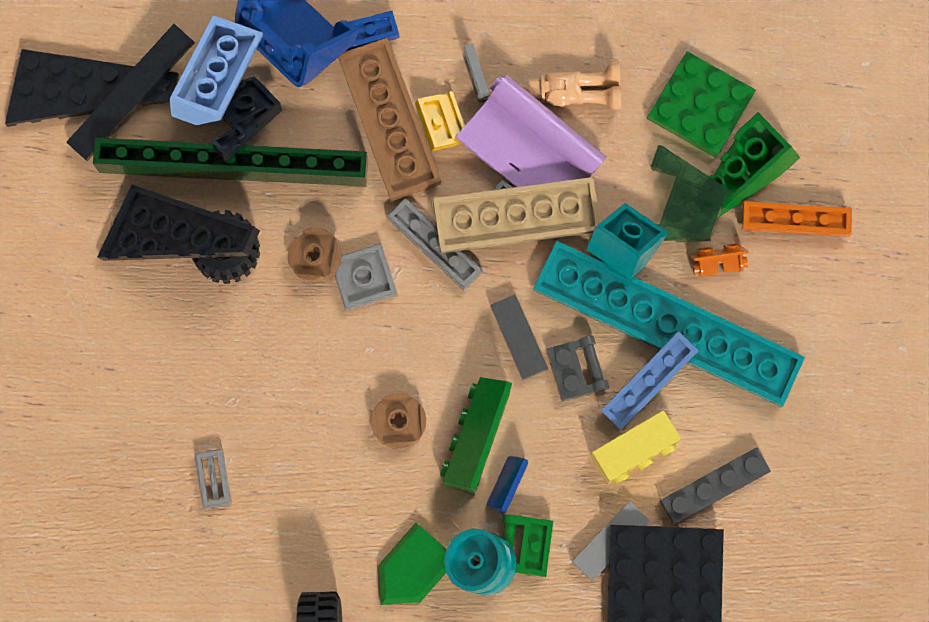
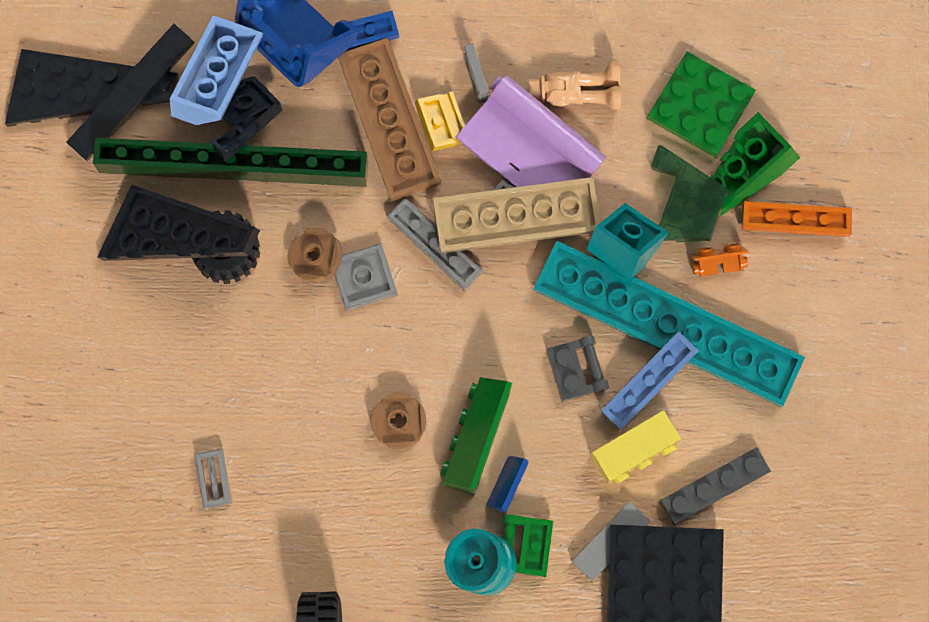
green tile [378,523,446,605] -> none
dark grey tile [490,294,548,381] -> none

